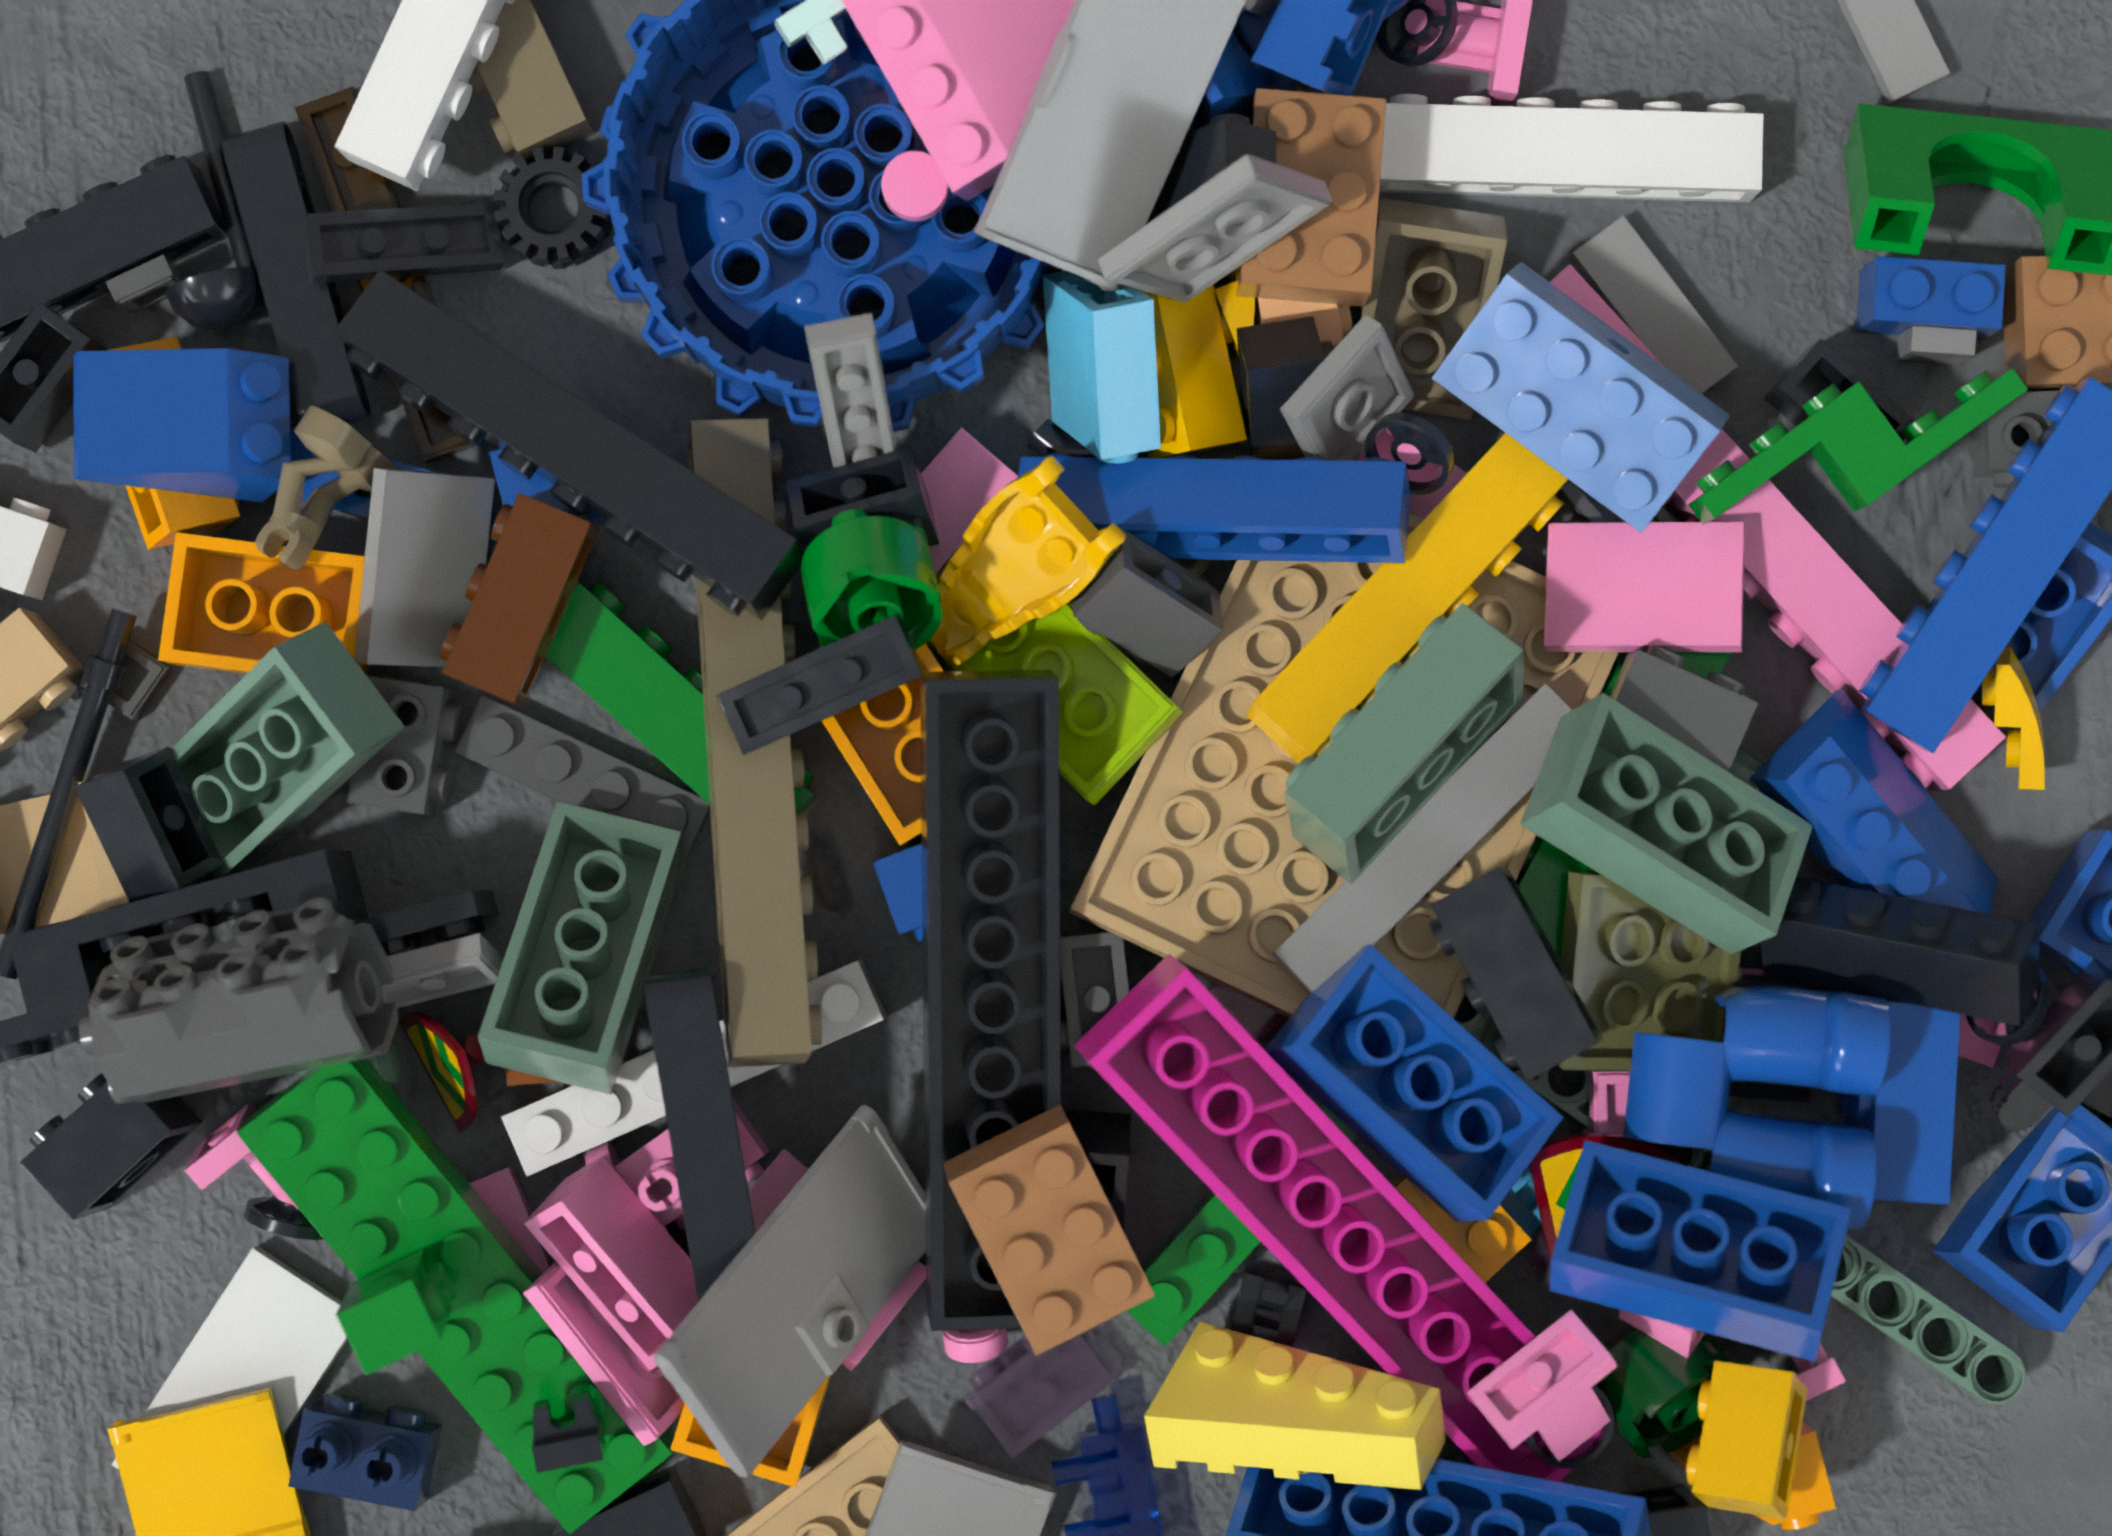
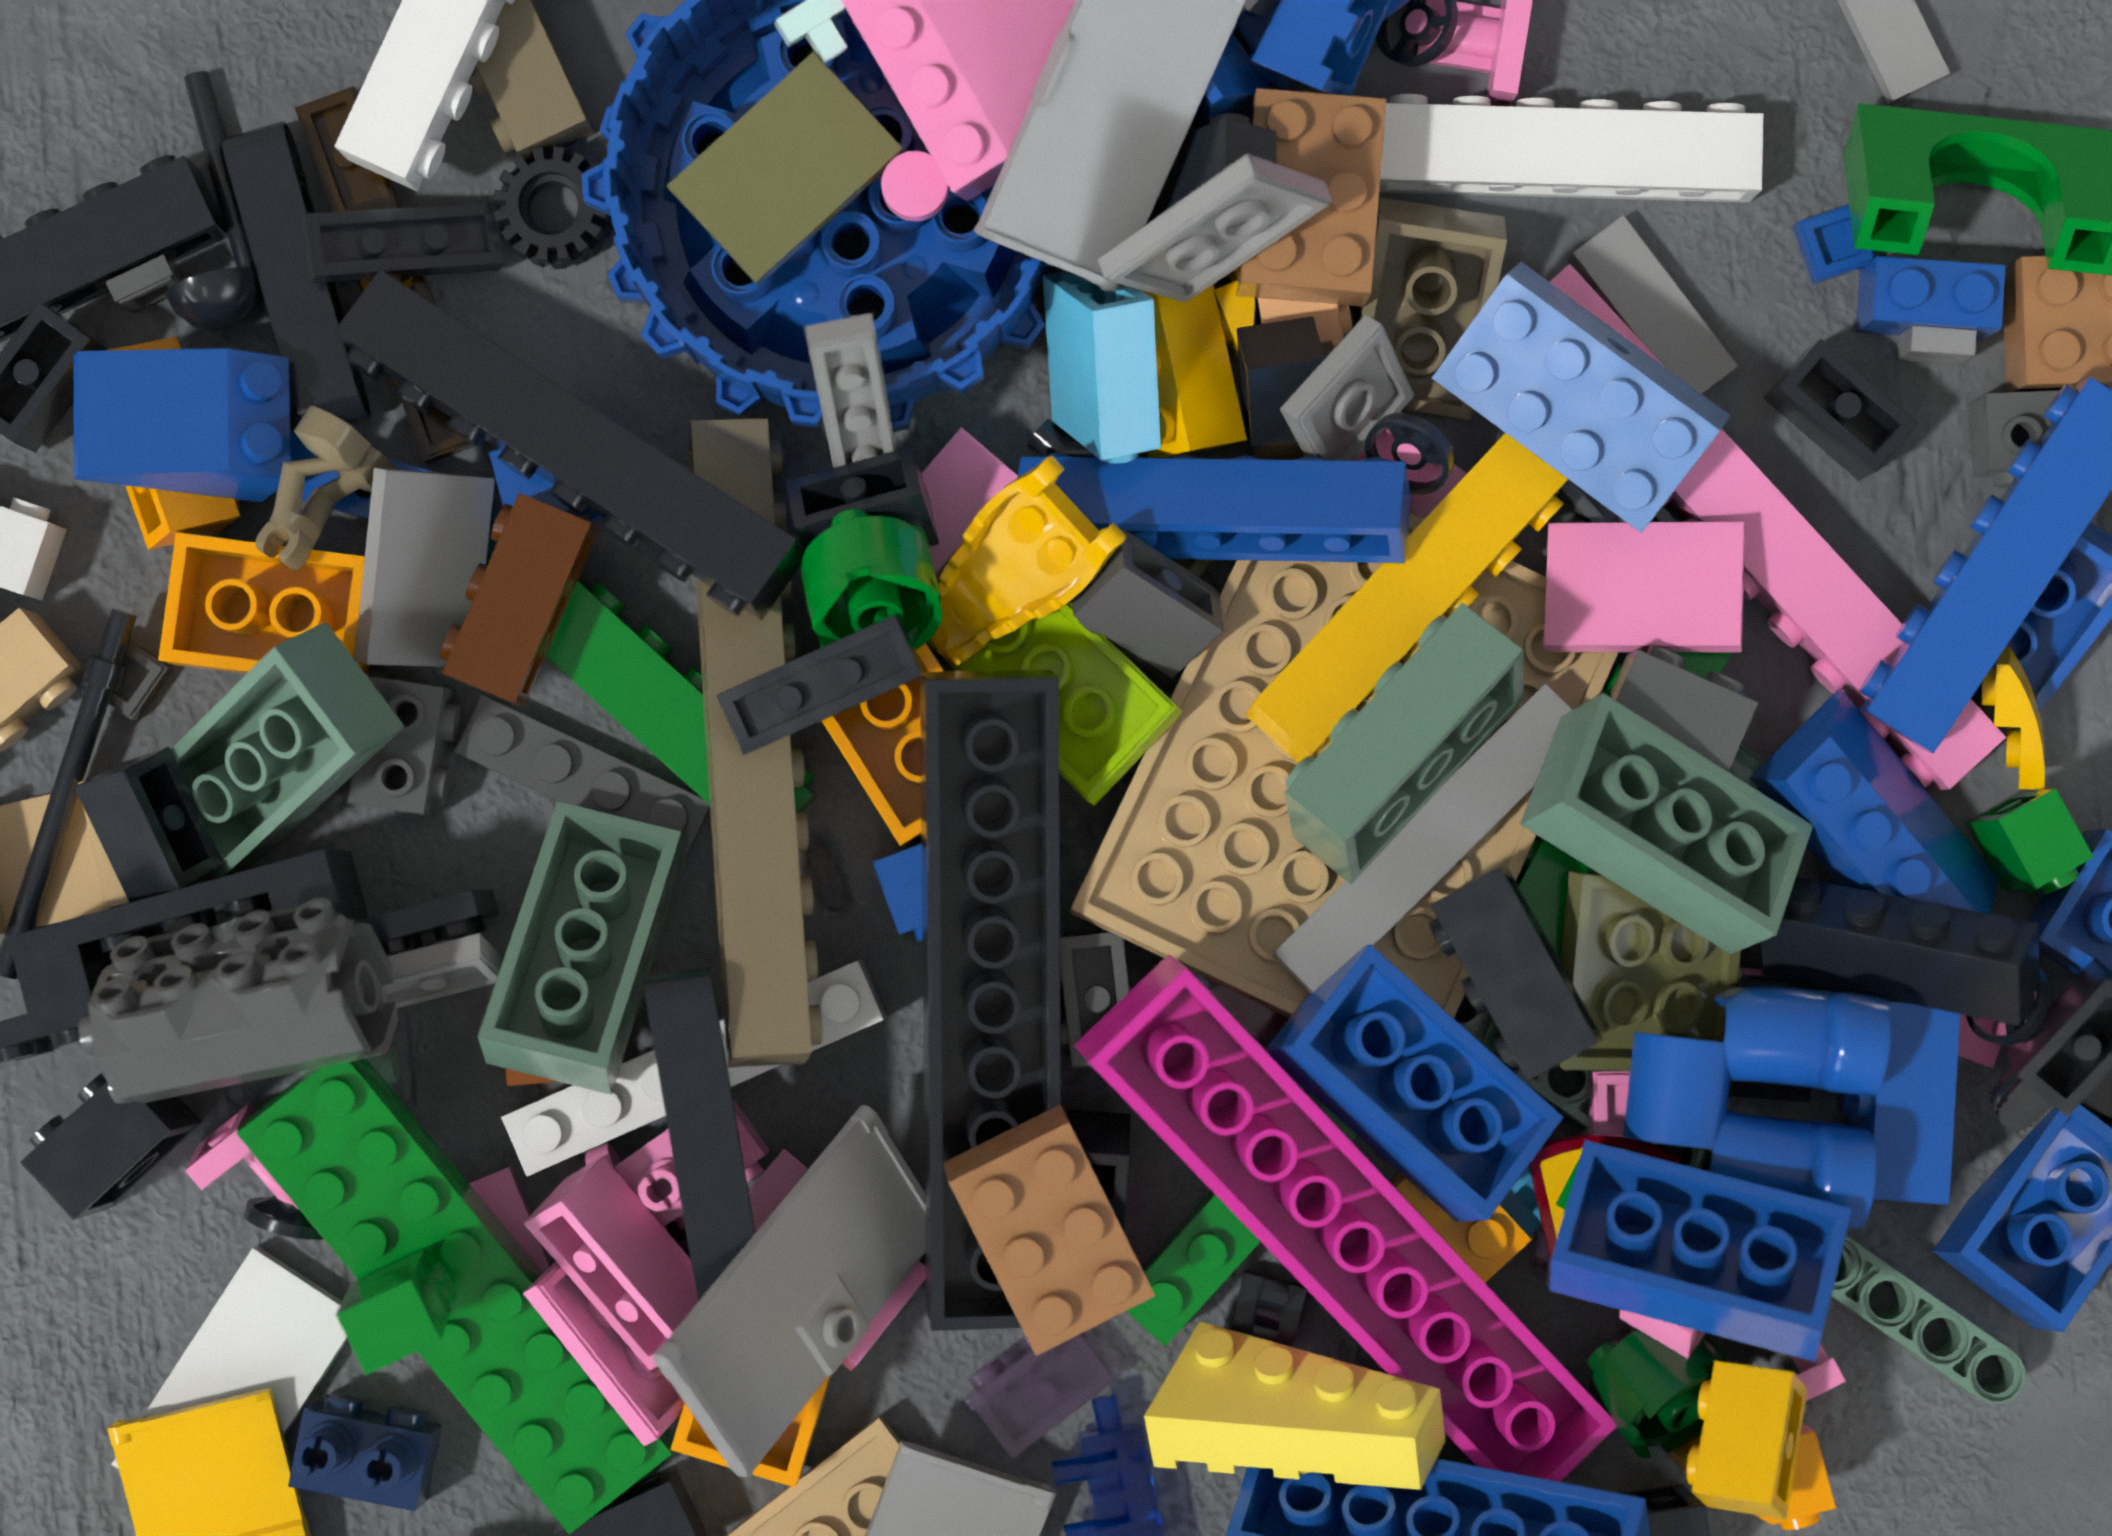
shield [399,1011,485,1133] -> none
black tile [532,1391,606,1473] -> none
bright pink tile [942,1328,1008,1363] -> none
bright pink piece [1467,1310,1618,1468] -> none
green bracket [1688,368,2028,525] -> none
none -> olive tile [667,52,904,286]
none -> blue tile [1792,205,1876,285]
none -> green brick [1965,788,2094,895]

